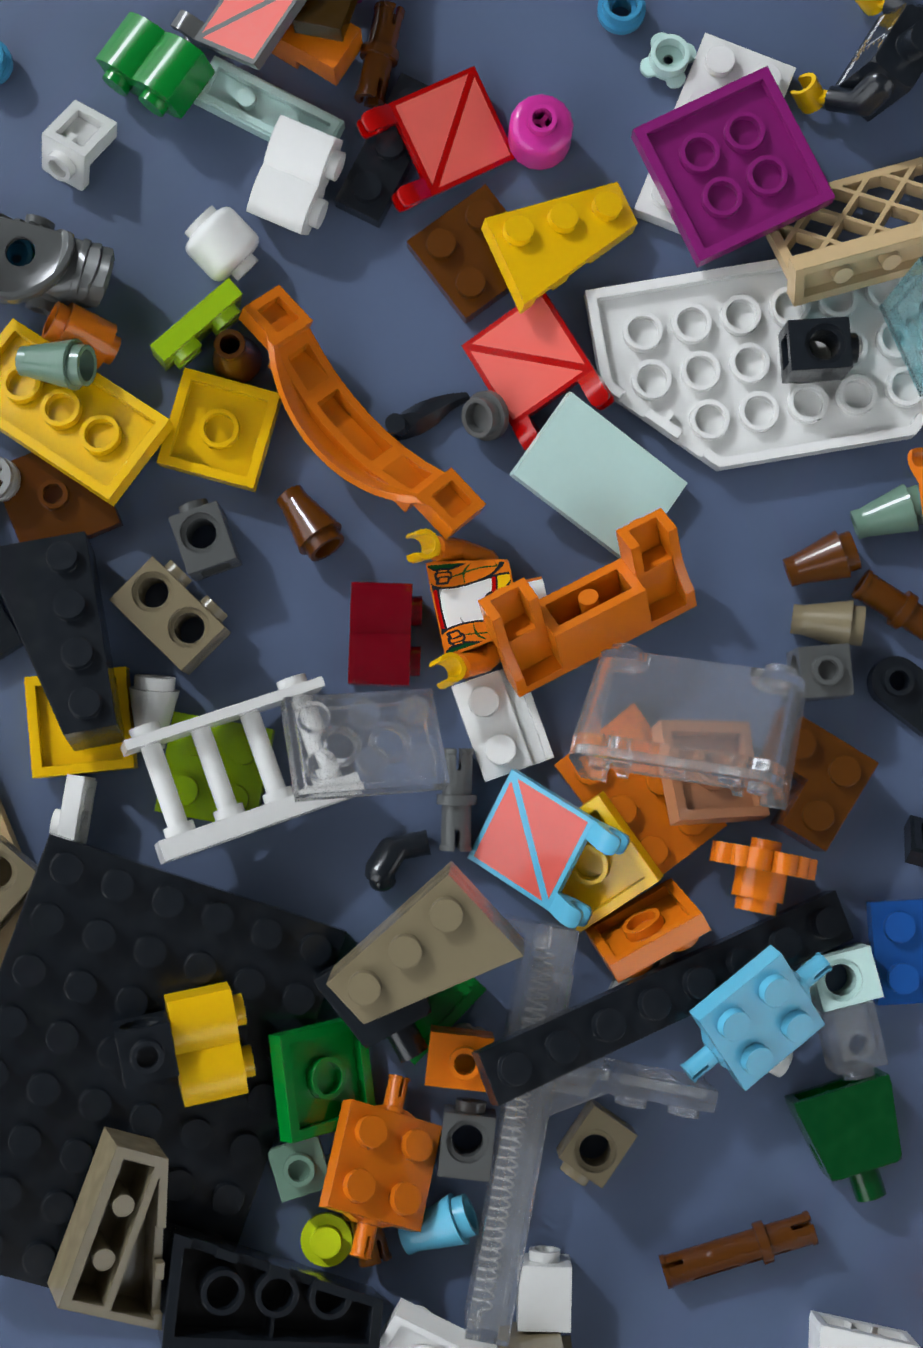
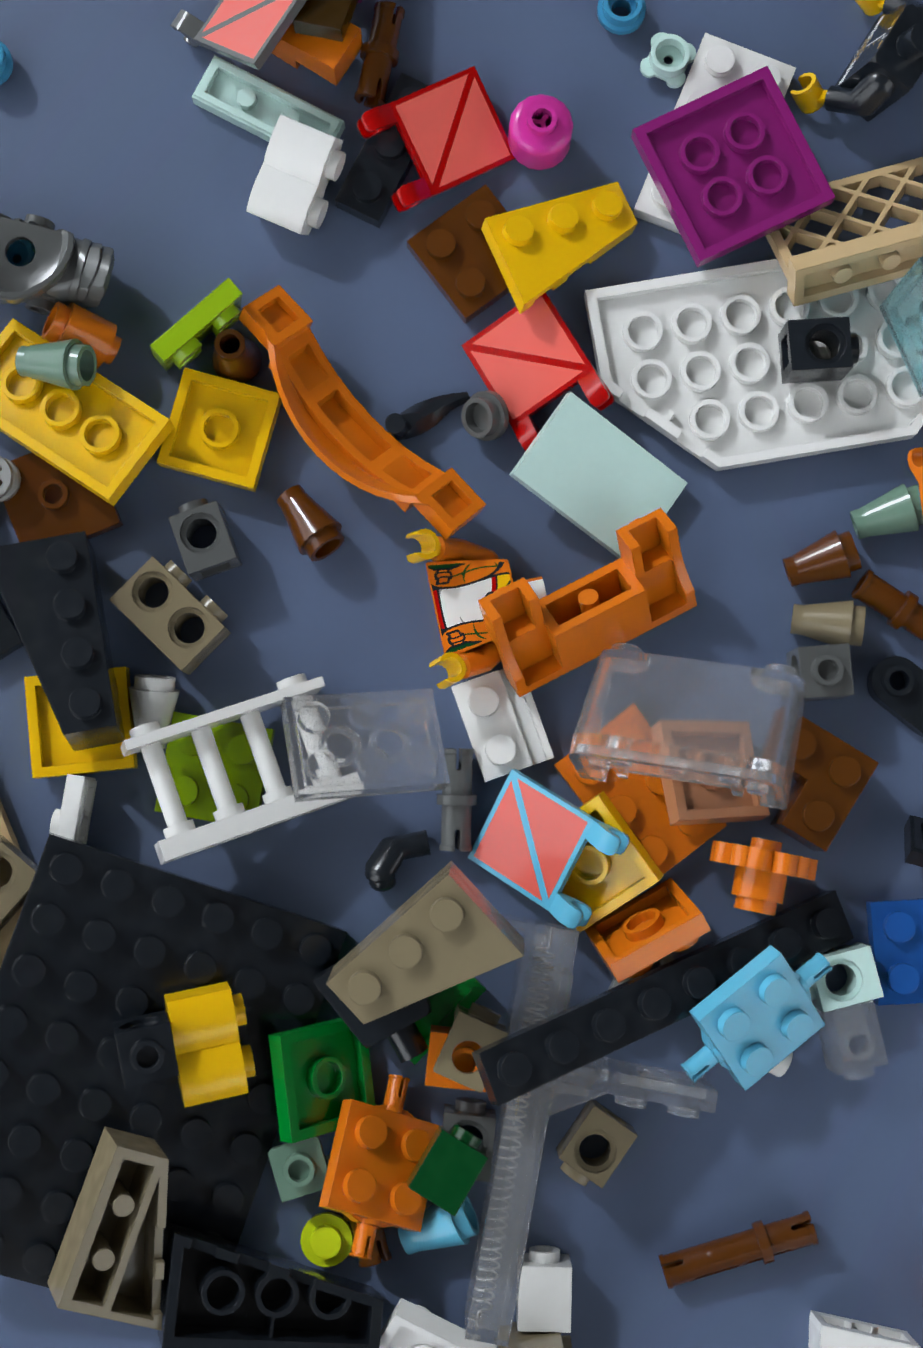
white bracket [42,100,117,191] -> none
green brick [95,12,215,119] -> none
white head [185,205,259,281] -> none
dark red brick [348,582,422,687] -> none
dark green torso [784,1067,902,1202] -> none
none -> dark green brick [406,1123,488,1216]
none -> dark tan bracket [433,1002,508,1093]

